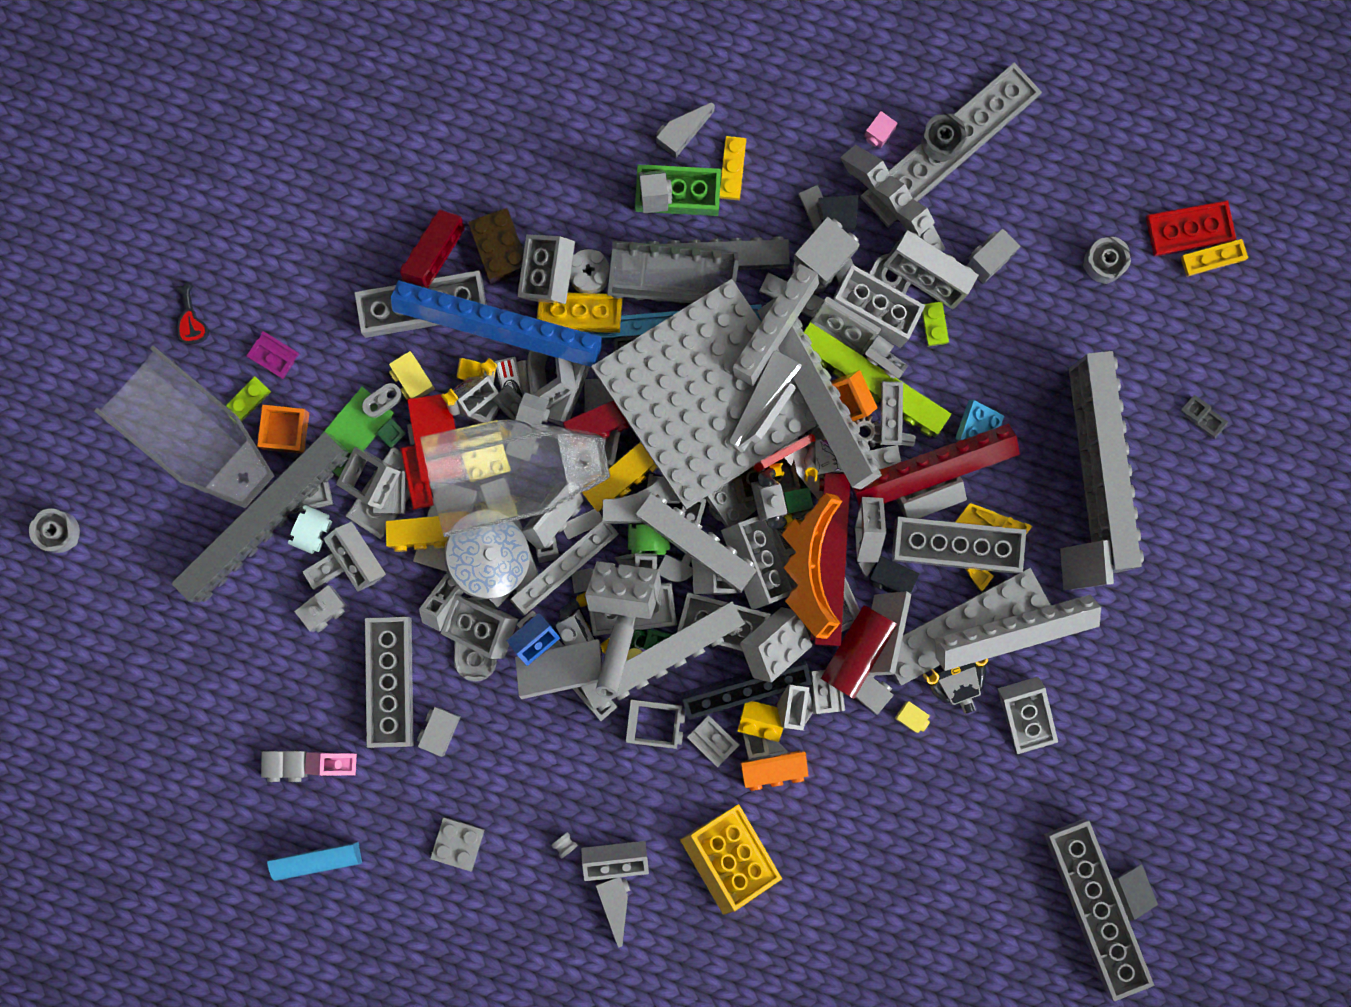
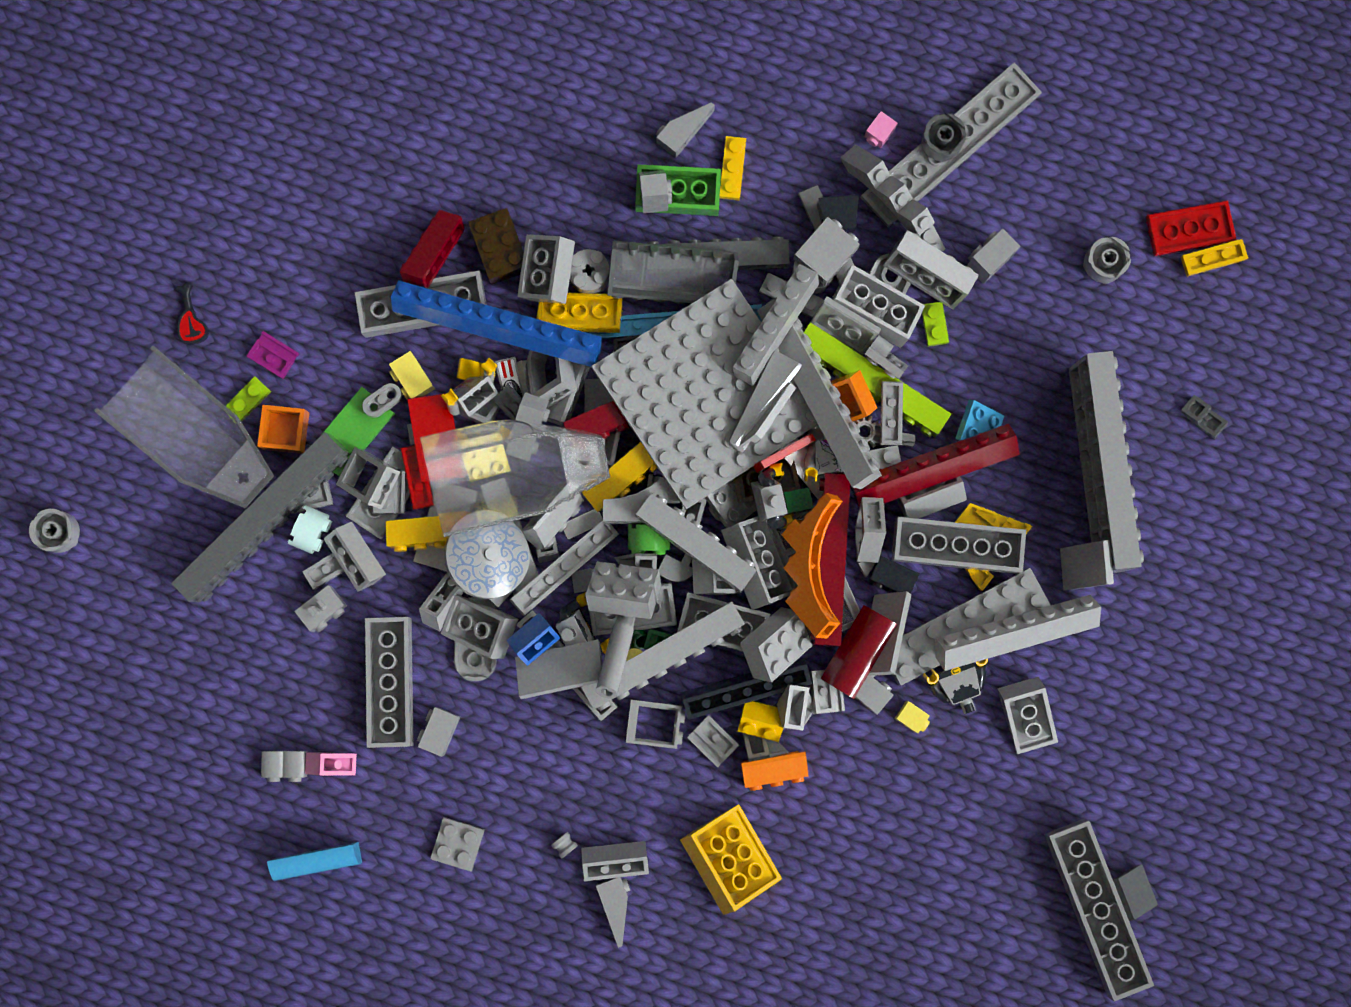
dark green plate [375,418,406,448] -> none

